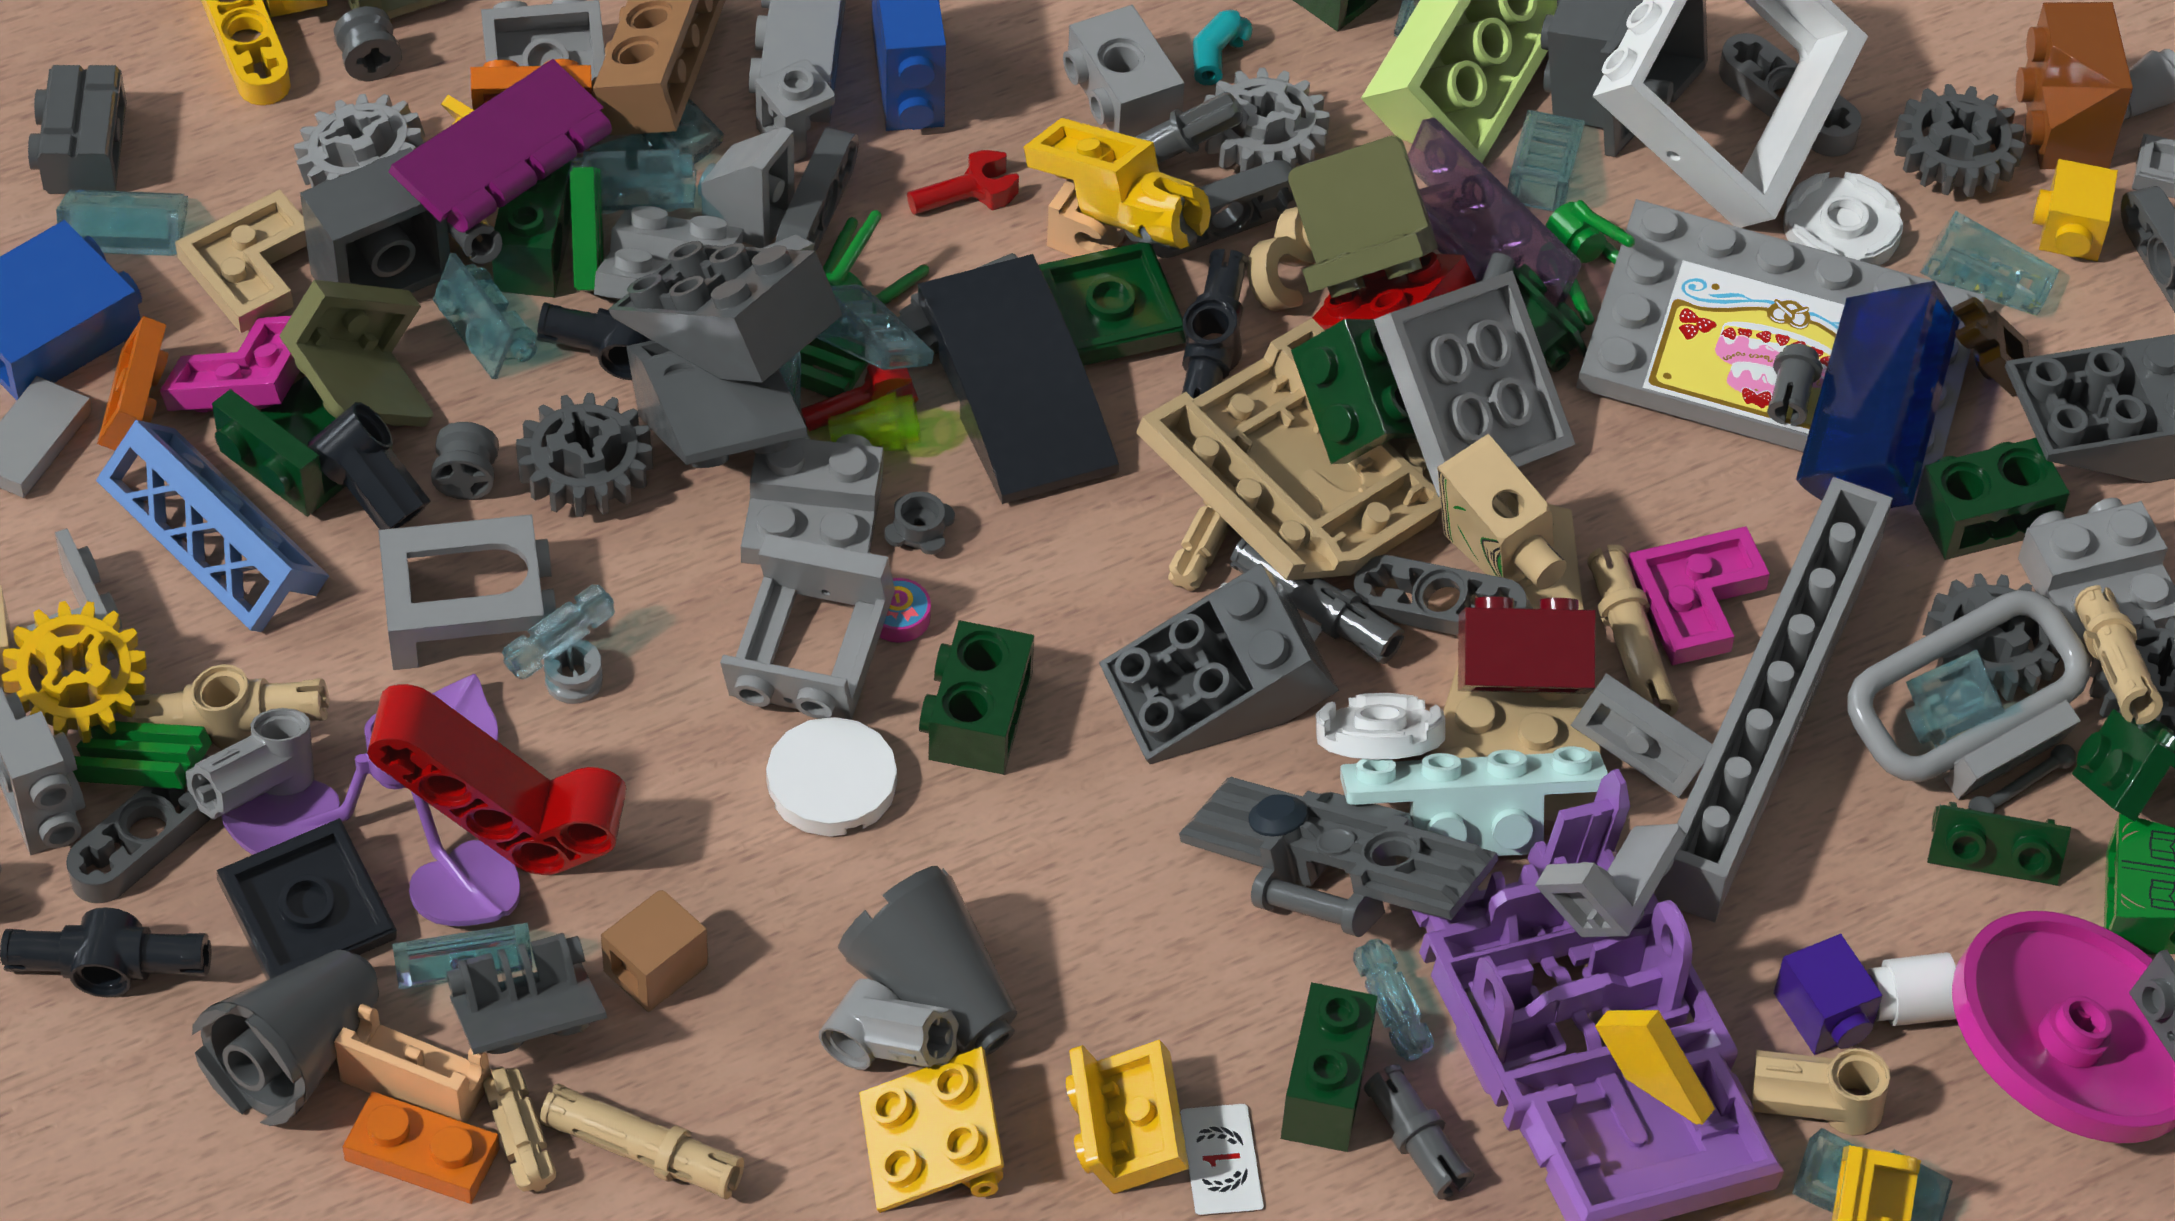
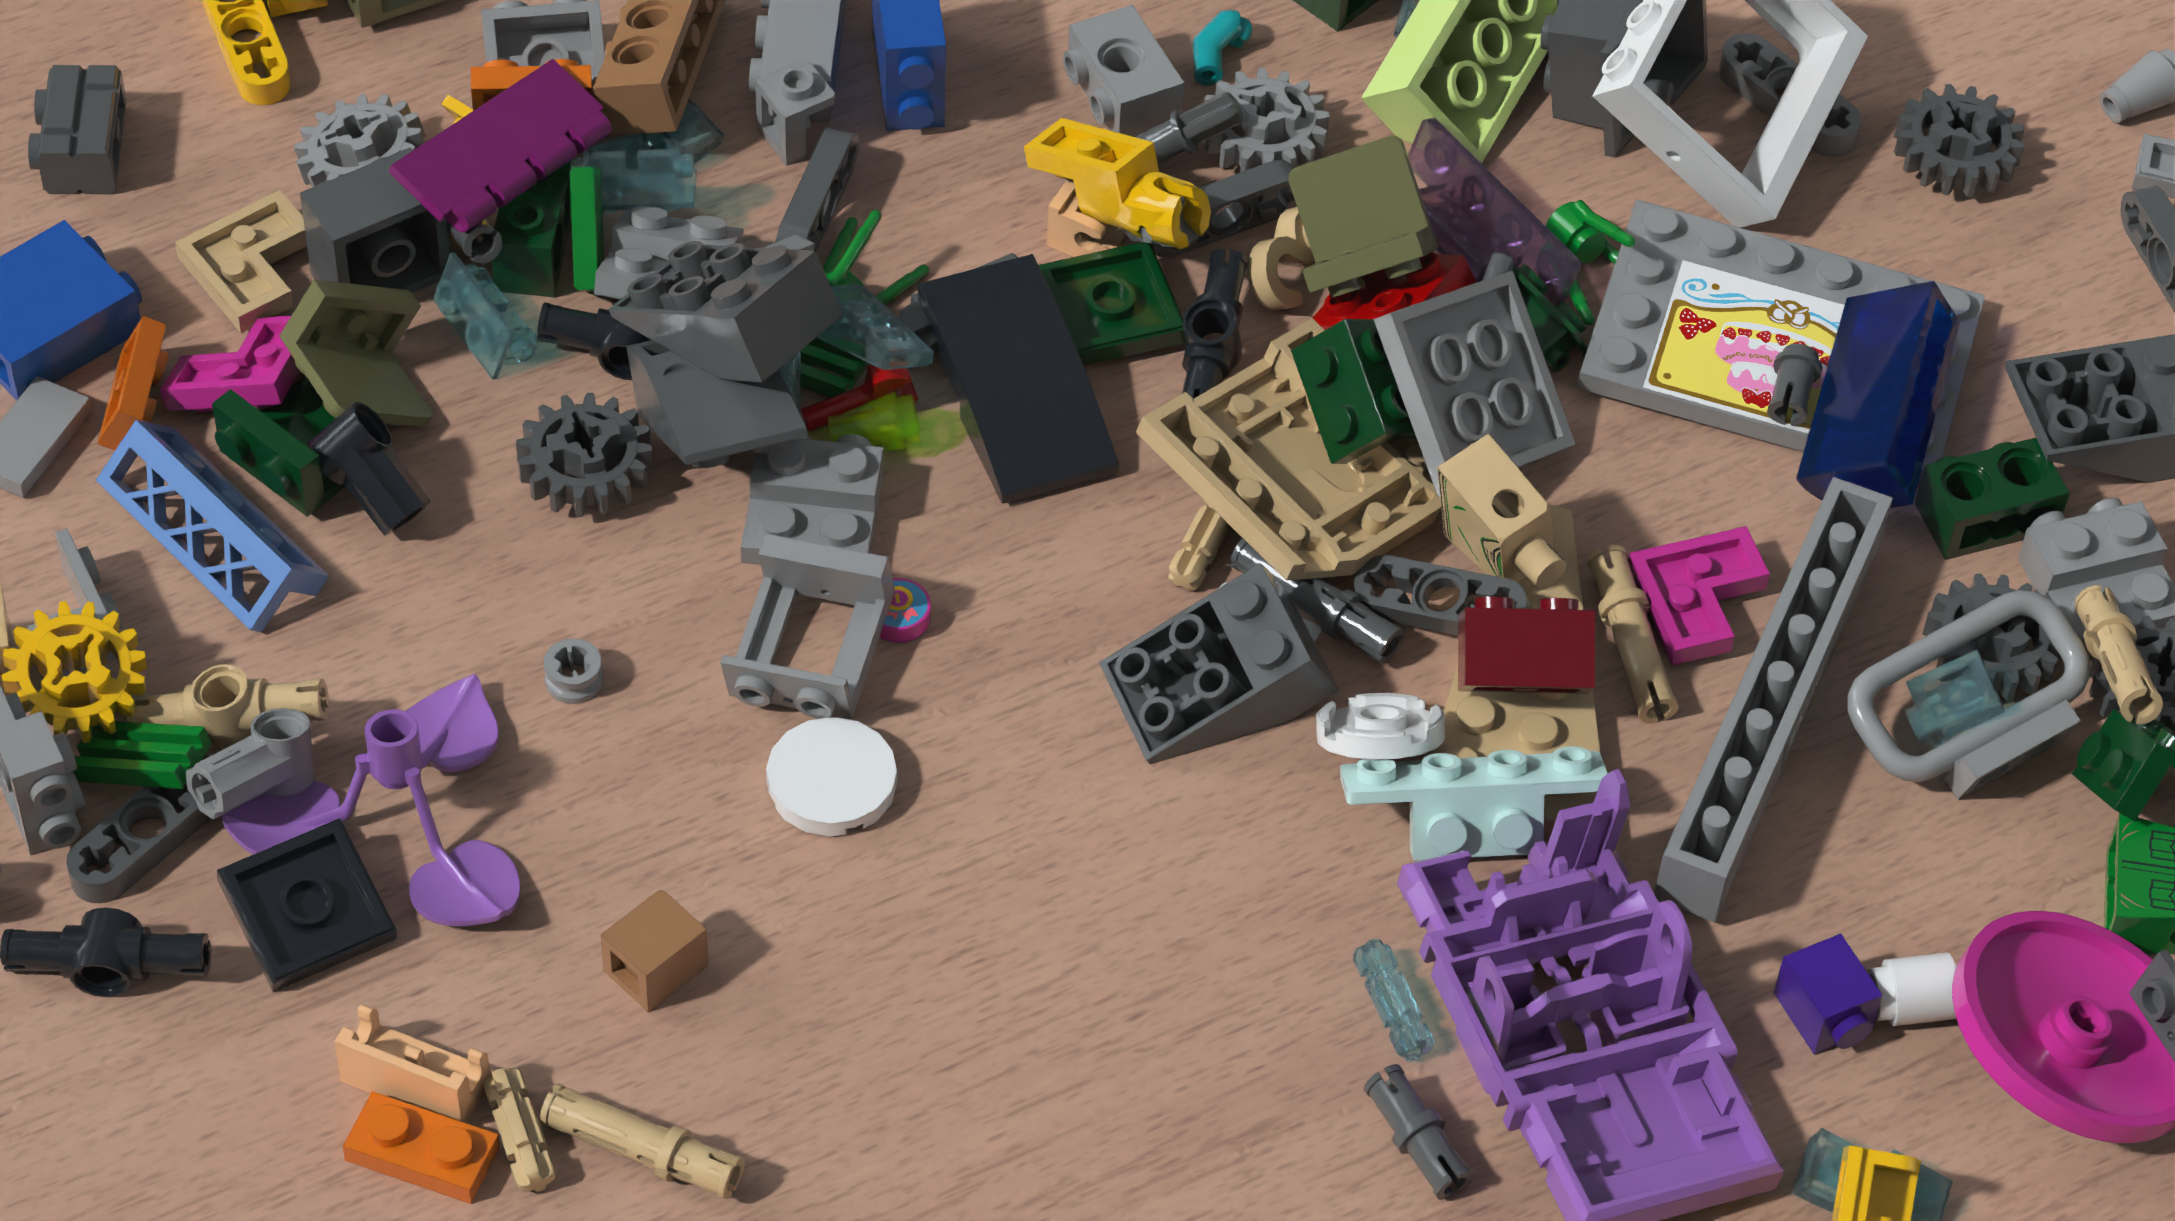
clear light blue slope [56,189,188,256] -> none
dark grey cone [192,950,379,1126] -> none
dark grey wheel [333,6,402,81] -> none
red beam [367,684,627,875] -> none
light grey panel [378,514,558,670] -> none
clear light blue slope [392,923,533,989] -> none
dark grey wheel [431,422,499,500] -> none
dark grey hinge [446,933,607,1055] -> none
clear light blue axle [502,584,615,679] -> none
light grey slope [698,126,795,248] -> none
light grey piece [819,979,959,1070] -> none
dark grey cone [838,866,1017,1056] -> none
yellow hinge [859,1046,1004,1213] -> none
dark grey plate [884,491,955,555] -> none
red bar [907,150,1019,215] -> none
dark green brick [919,620,1034,775] -> none
yellow bracket [1066,1039,1189,1194] -> none
dark grey piece [1179,777,1498,937] -> none
white sticker [1180,1104,1264,1215] -> none
dark green brick [1280,982,1378,1152] -> none
clear light blue slope [1506,110,1585,211] -> none
light grey bracket [1535,824,1686,937] -> none
light grey plate [1570,673,1713,798] -> none
yellow tile [1595,1010,1715,1124] -> none
tan piece [1751,1048,1890,1136] -> none
white tile [1783,172,1903,266] -> none
clear light blue slope [1920,211,2060,316] -> none
dark green hinge [1927,802,2071,885] -> none
dark brown plate [1952,297,2030,397] -> none
dark grey hinge [1968,744,2076,813] -> none
dark orange slope [2016,2,2133,169] -> none
yellow brick [2032,159,2118,262] -> none

